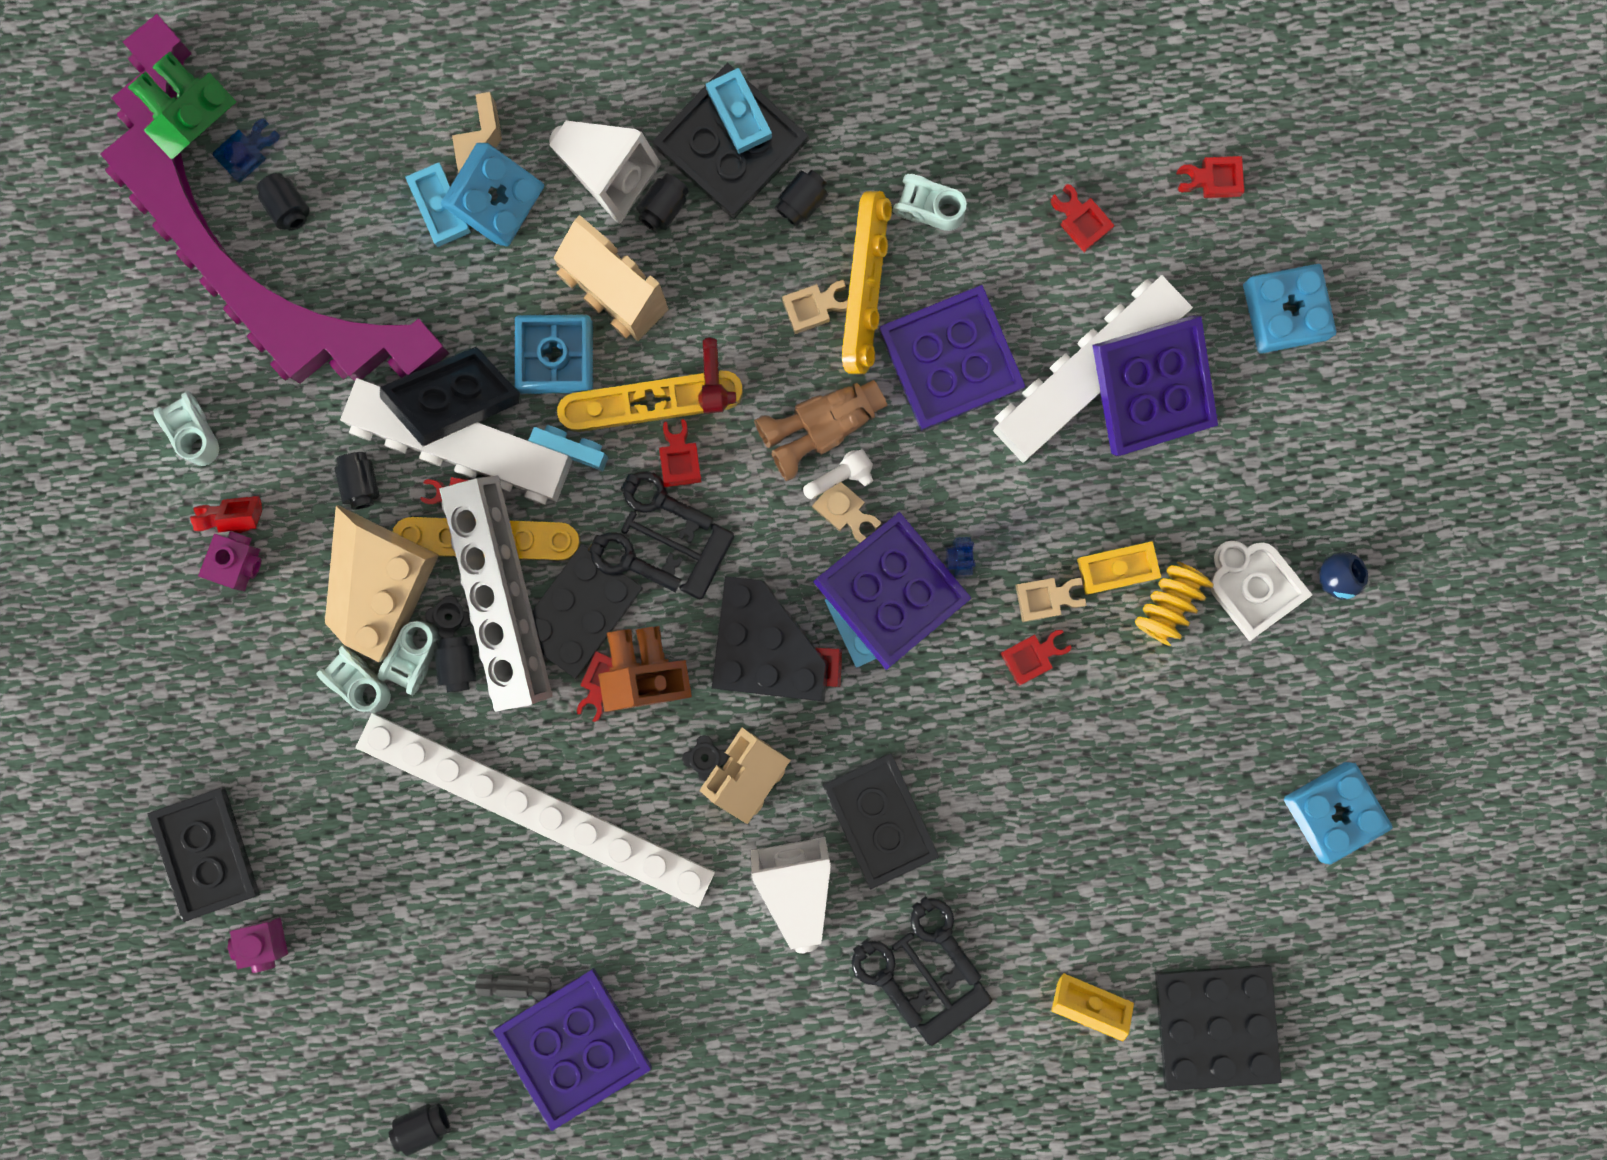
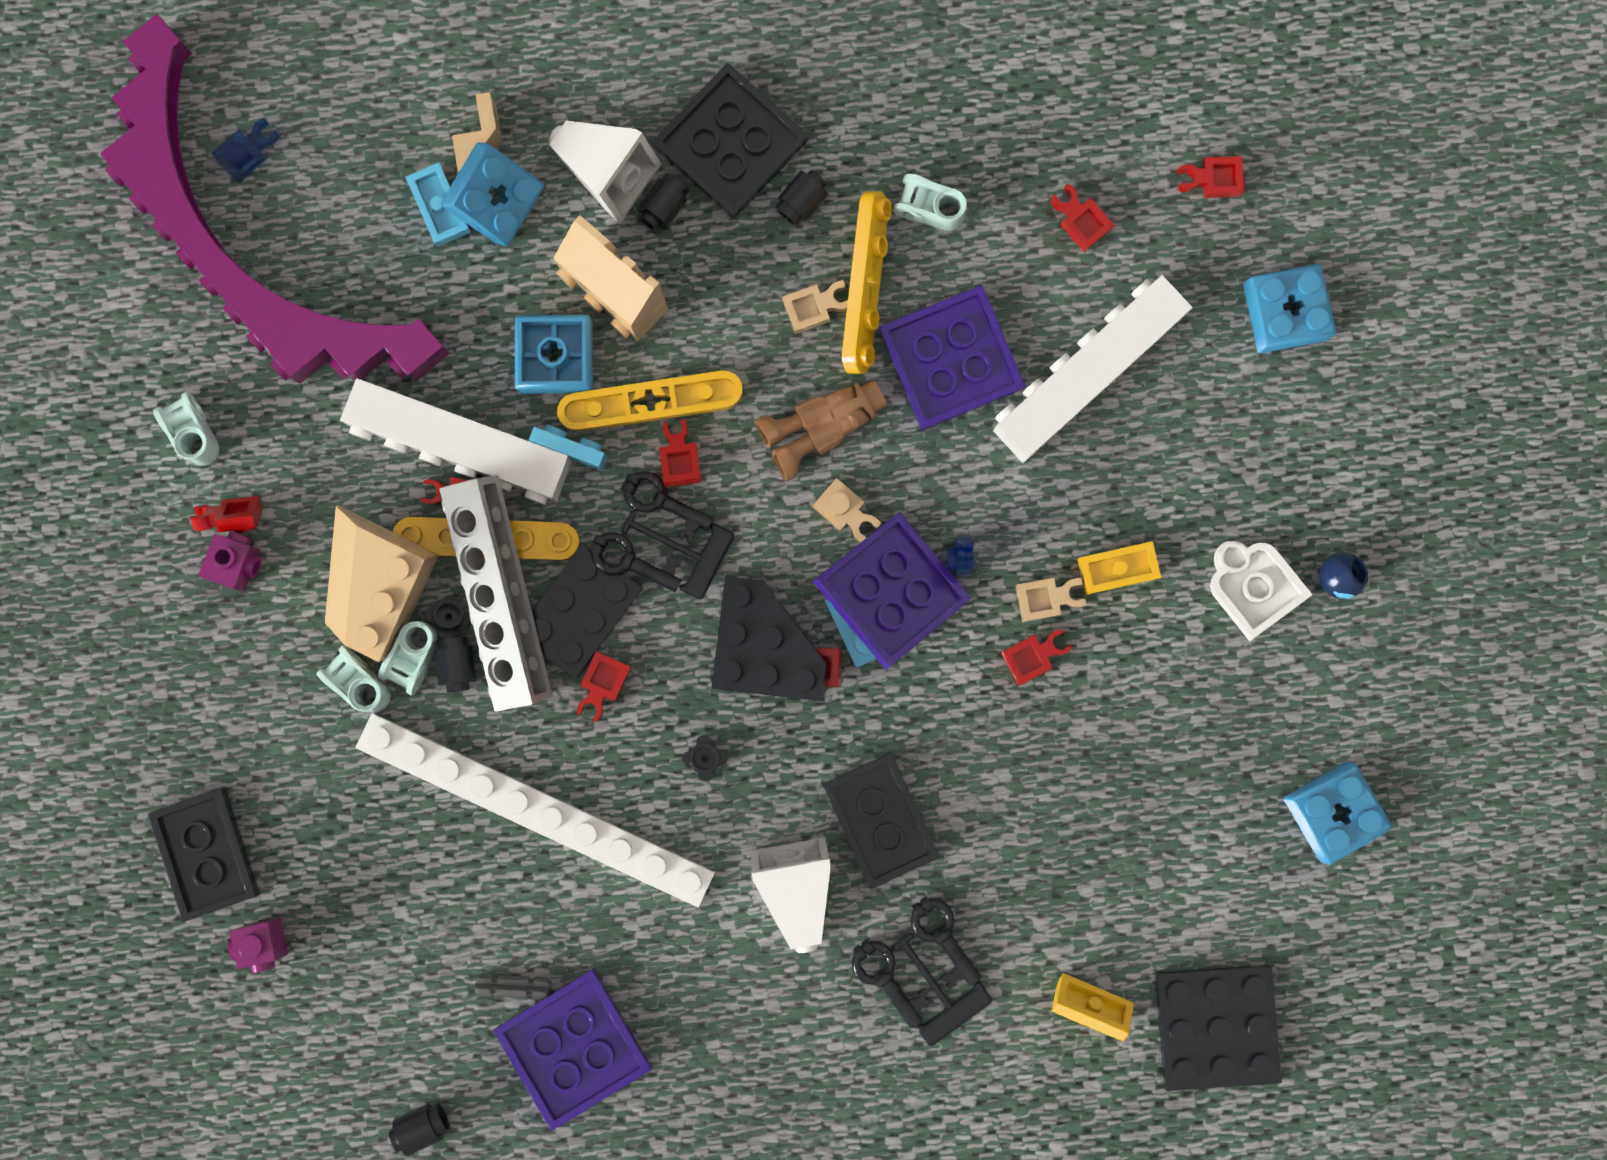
green brick [128,51,237,159] -> none
black brick [257,173,310,231] -> none
black brick [334,452,380,510] -> none
black plate [380,346,520,446] -> none
dark orange brick [598,626,692,712] -> none
dark red piece [698,337,736,413] -> none
tan brick [699,728,791,824] -> none
medium azure plate [705,68,772,154] -> none
white piece [803,449,873,500] -> none
dark purple plate [1092,315,1218,456] -> none
yellow piece [1135,562,1214,646] -> none

